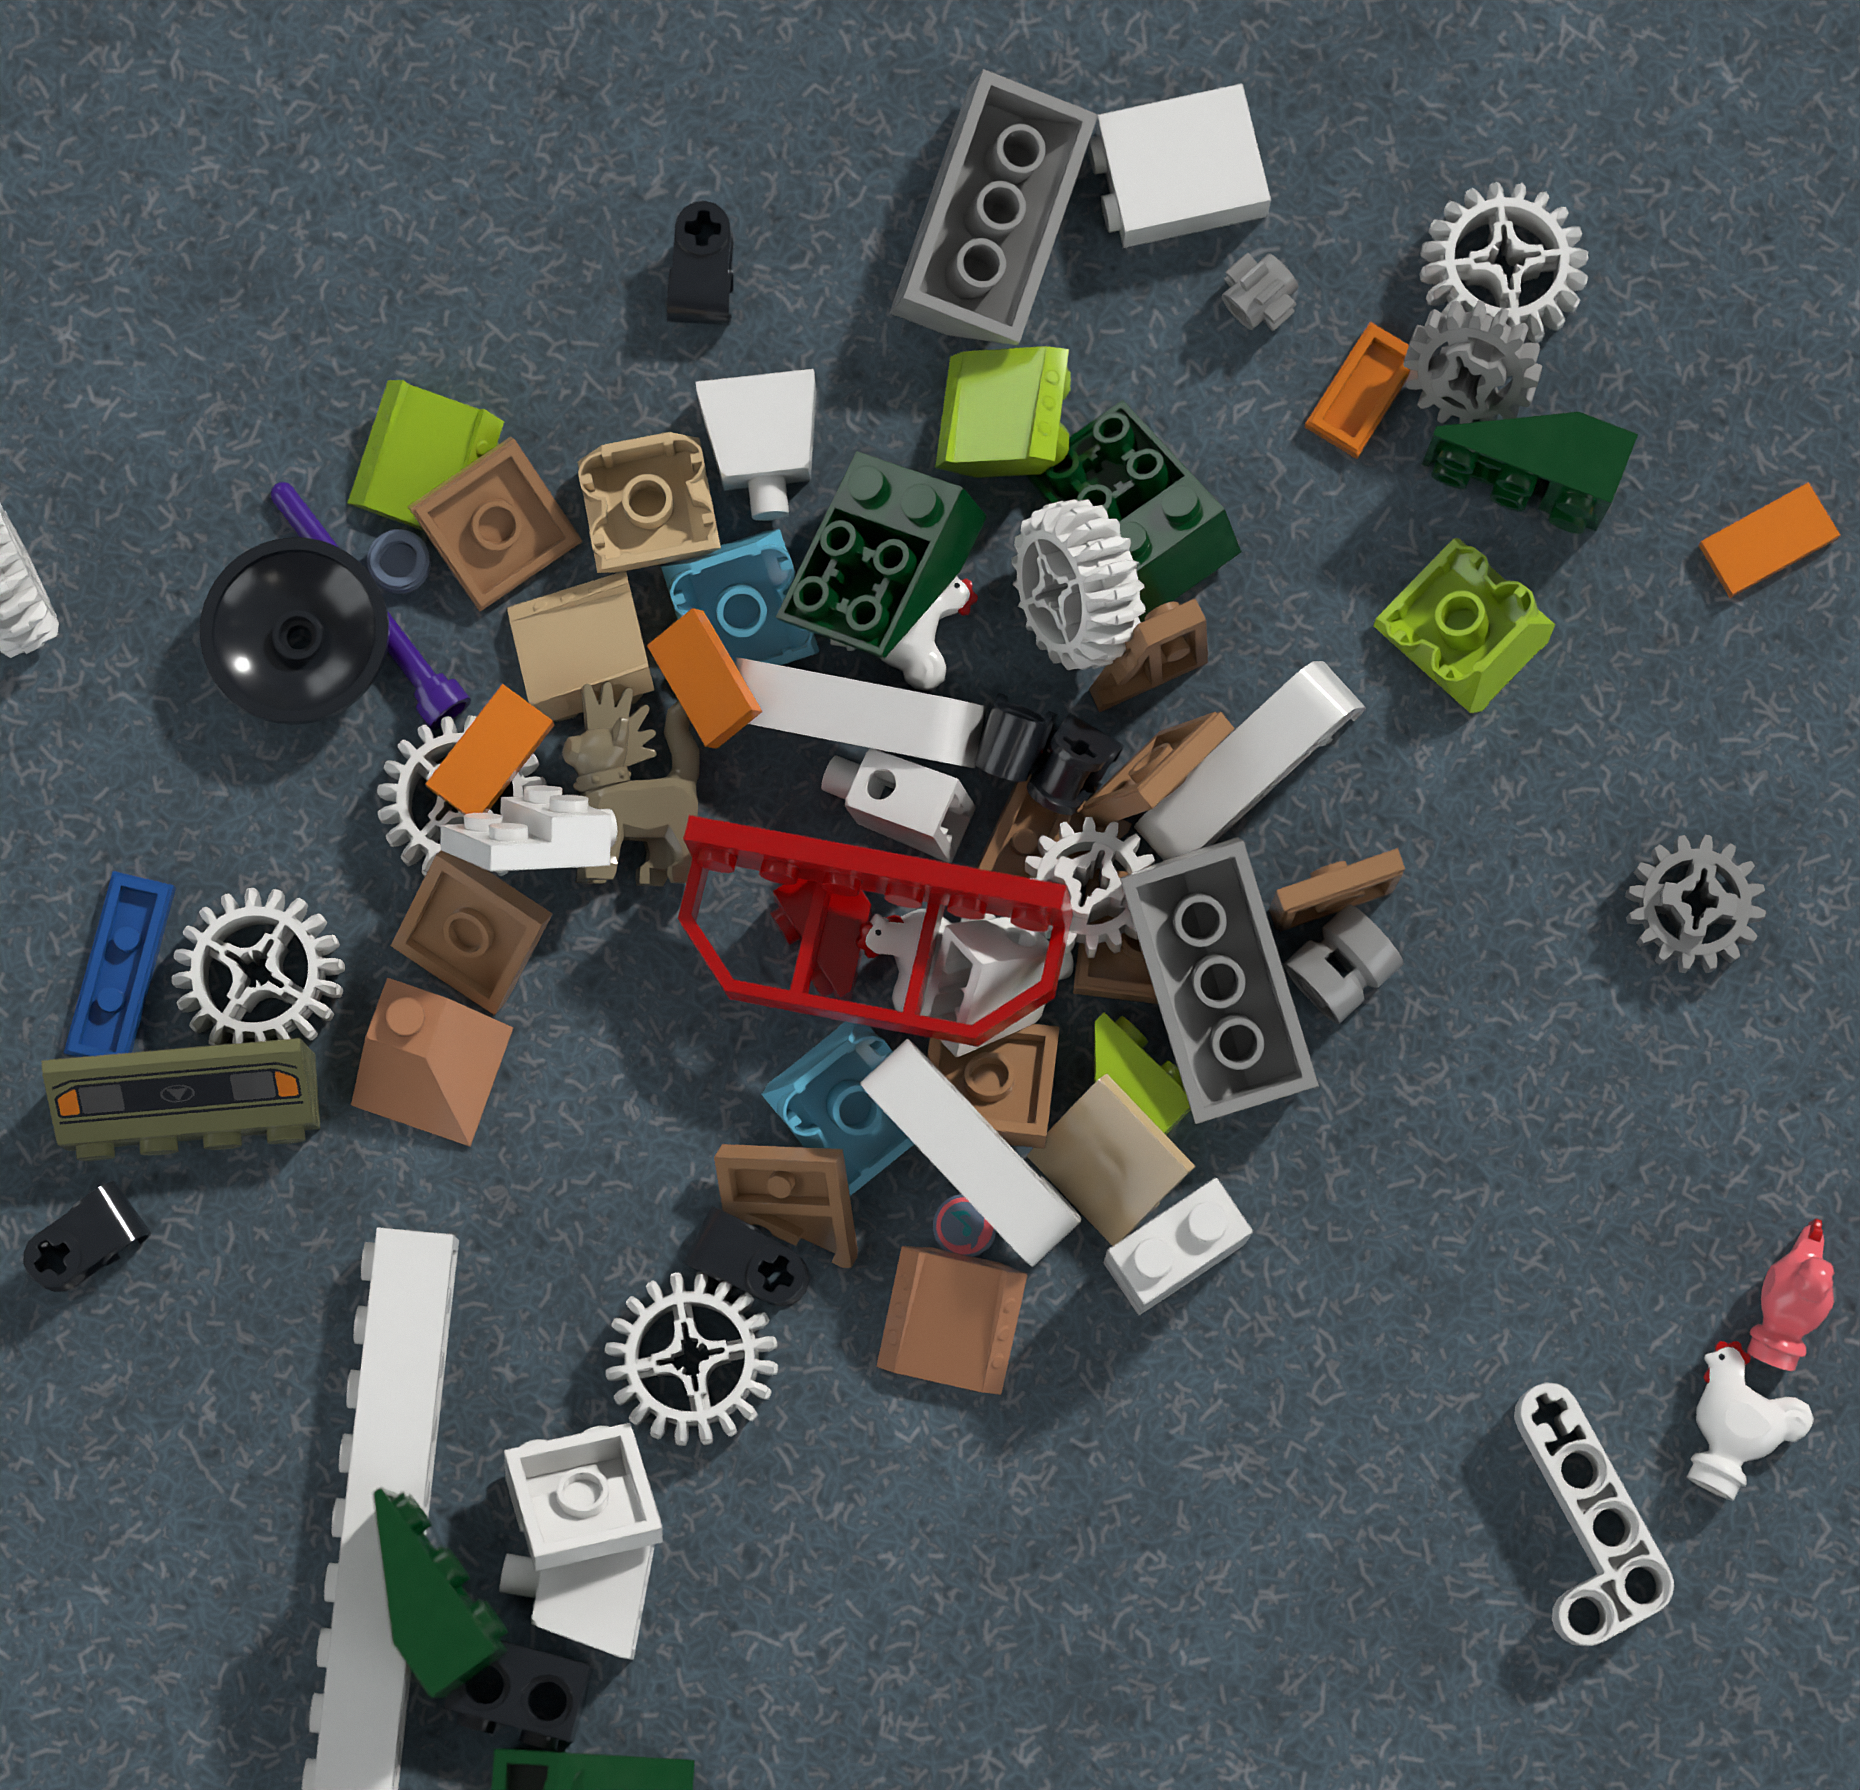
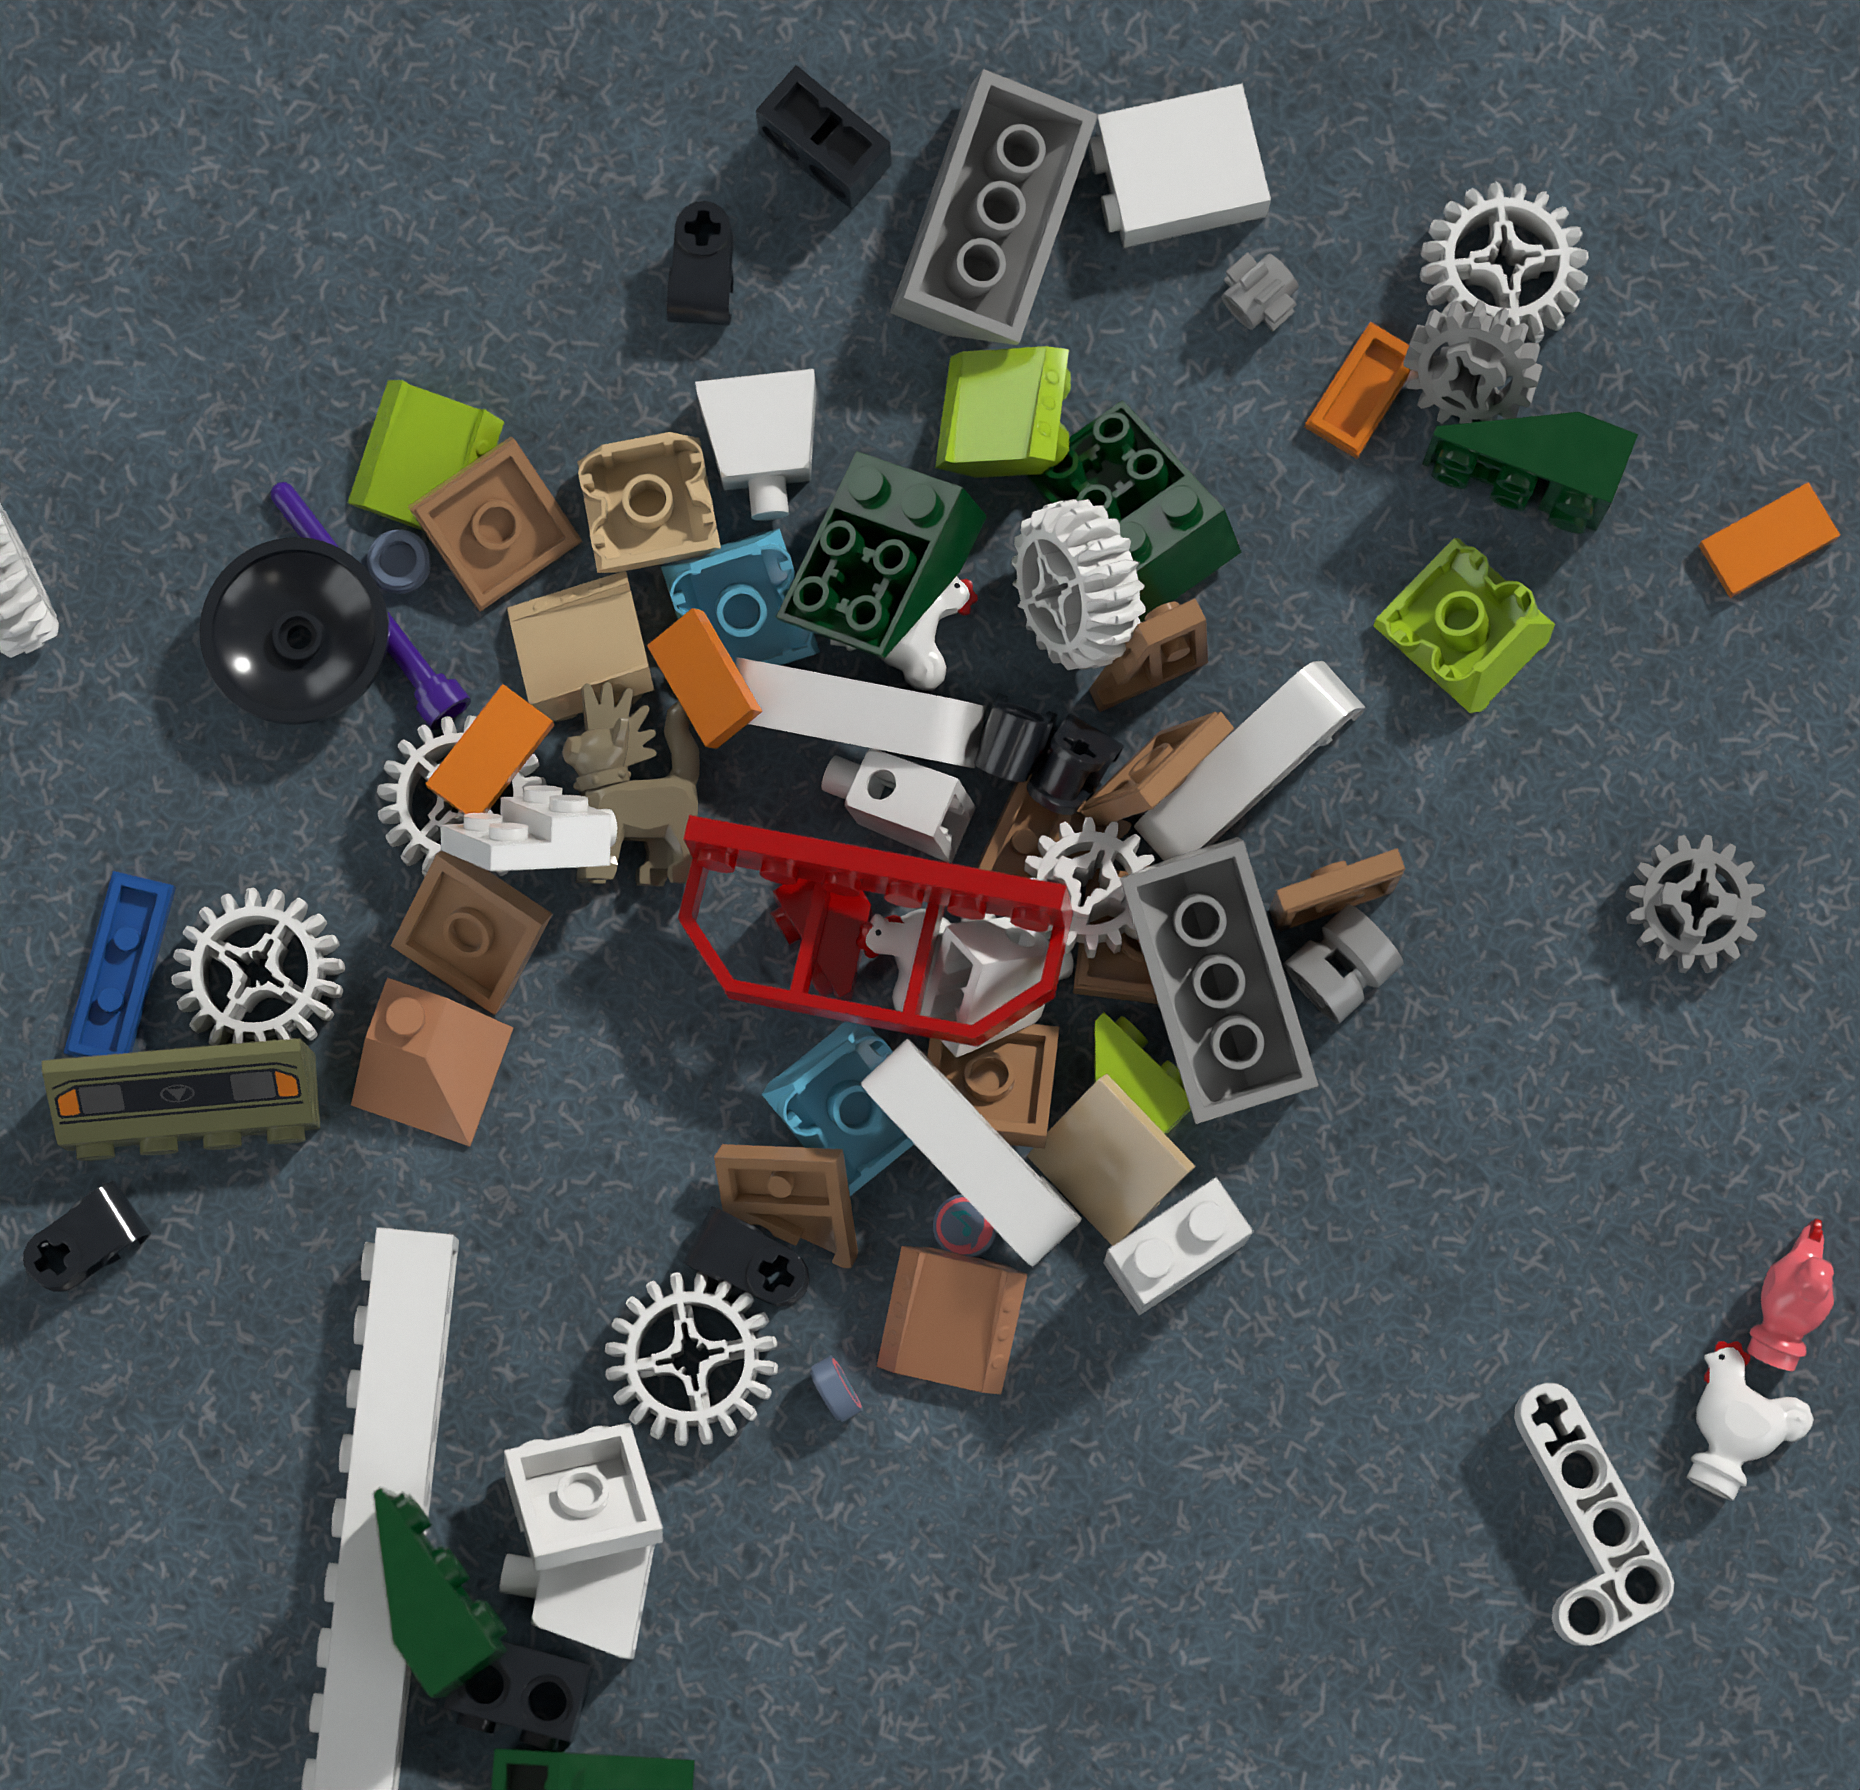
none -> black brick [756,65,891,210]
none -> sand blue tile [810,1355,863,1422]

